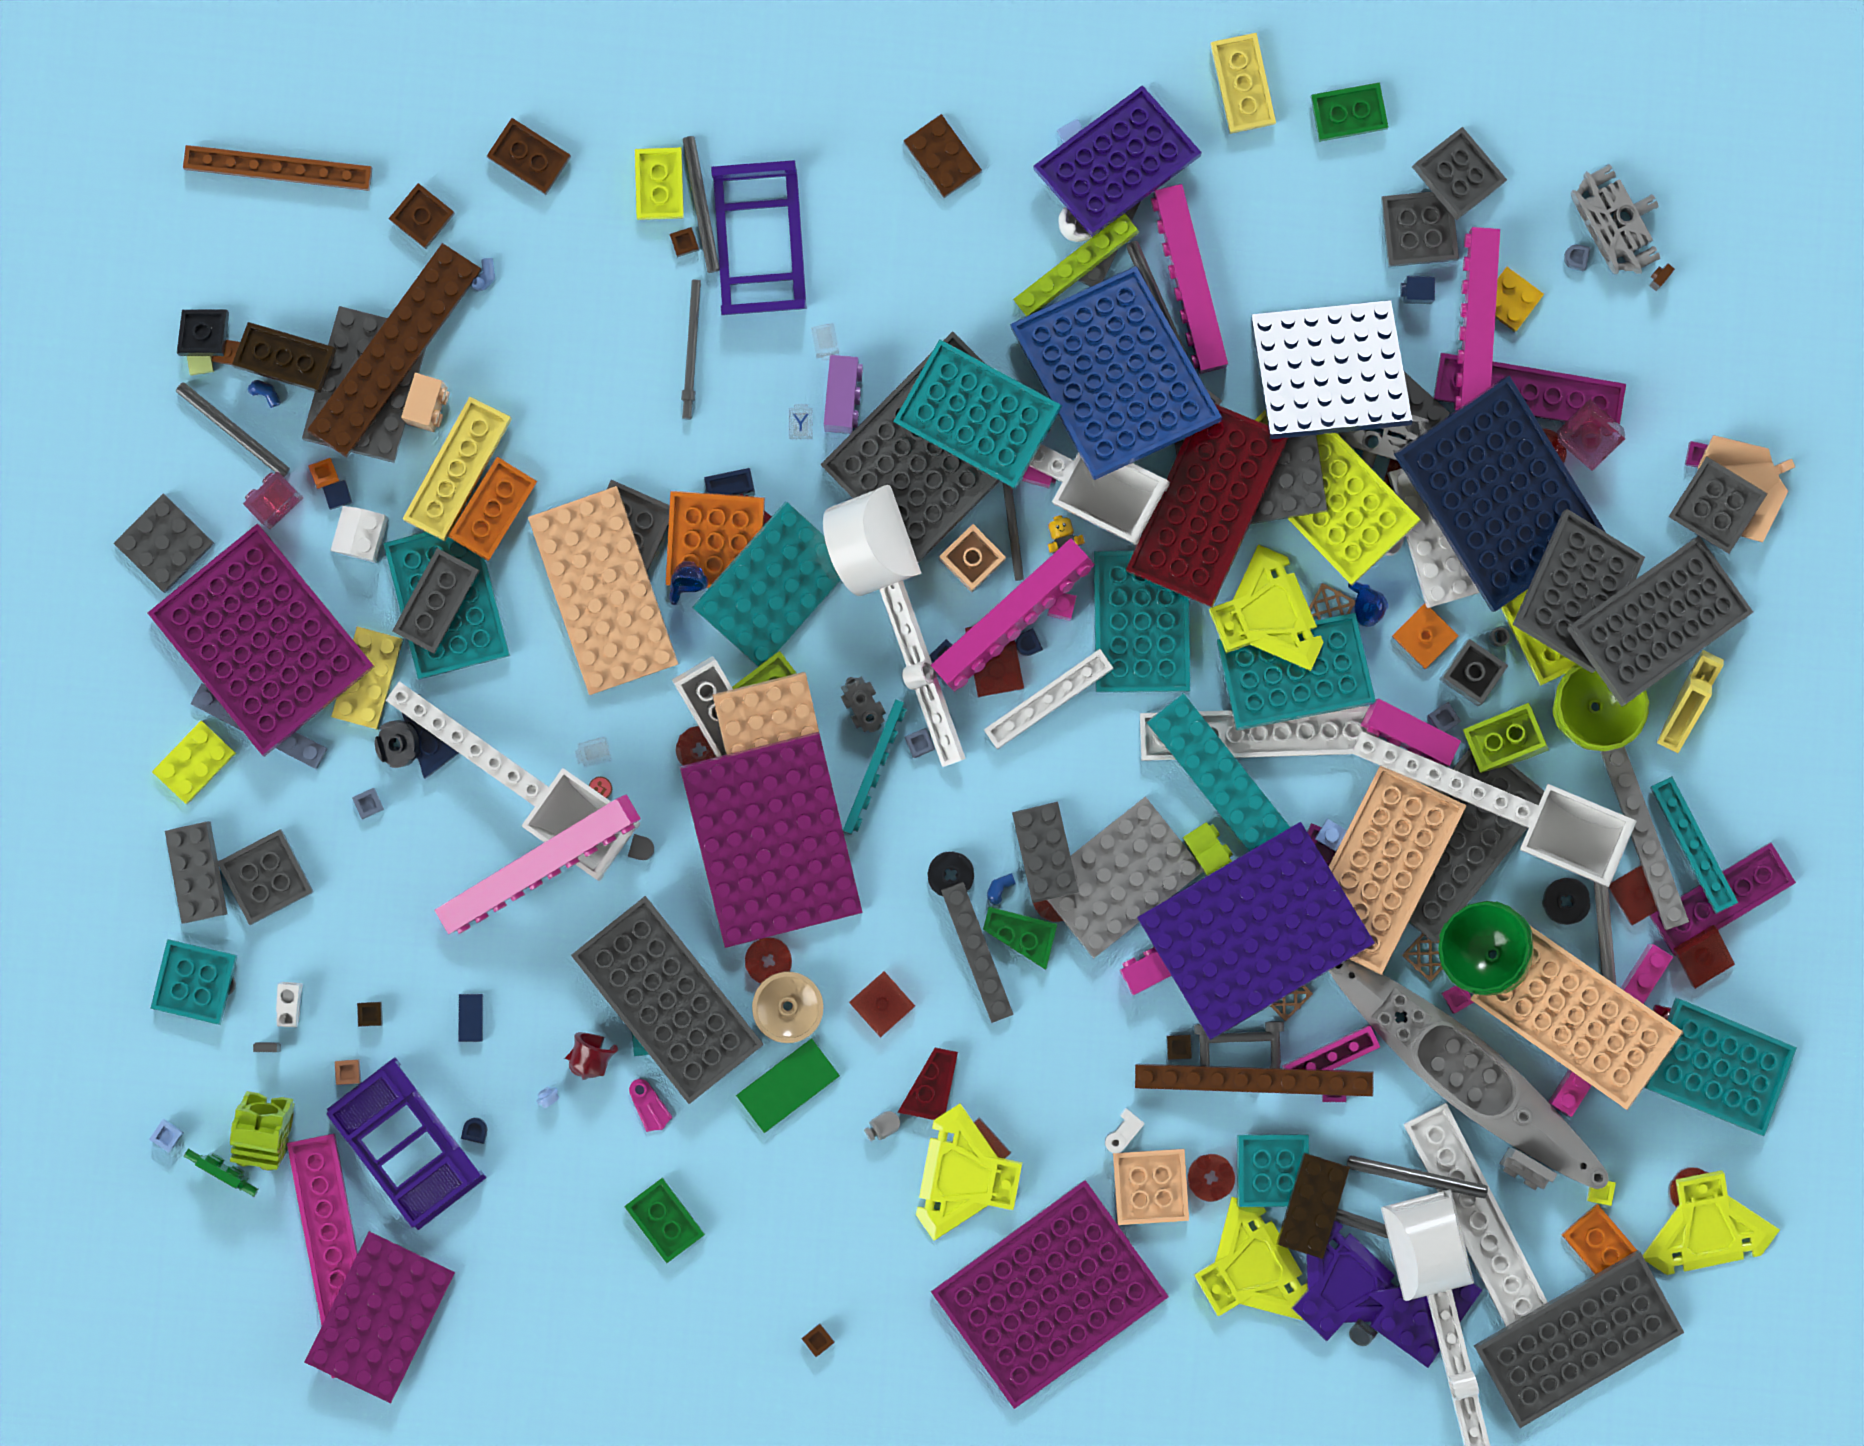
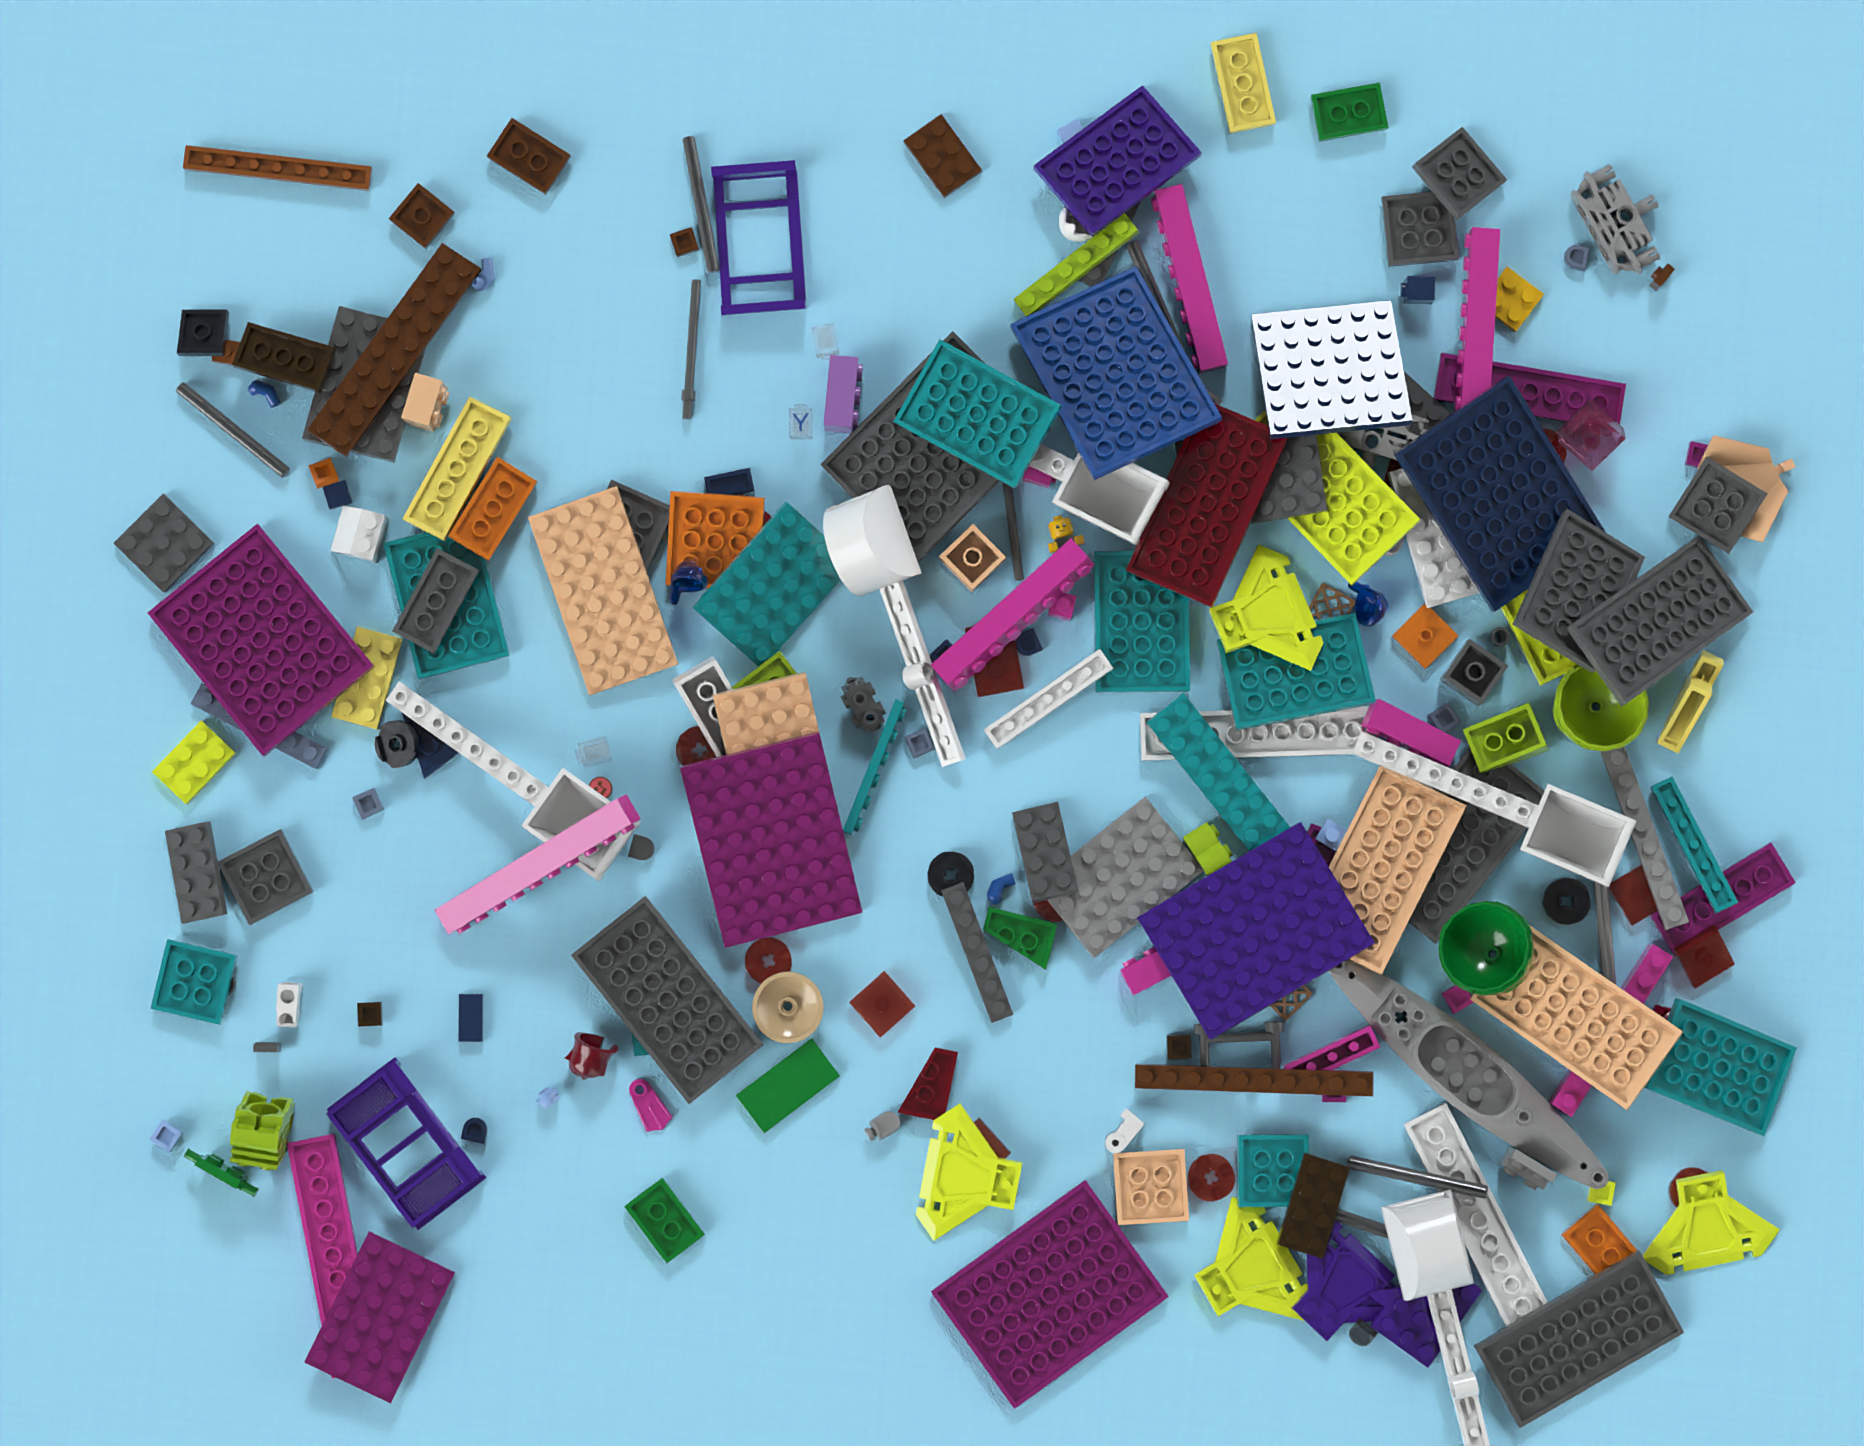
yellowish green tile [187,356,214,376] -> none
clear pink brick [243,471,304,529] -> none
nougat tile [335,1059,361,1085] -> none
neon yellow plate [635,147,684,220] -> none
reddish brown plate [801,1323,835,1357] -> none
medium nougat window [1402,934,1443,982] -> none

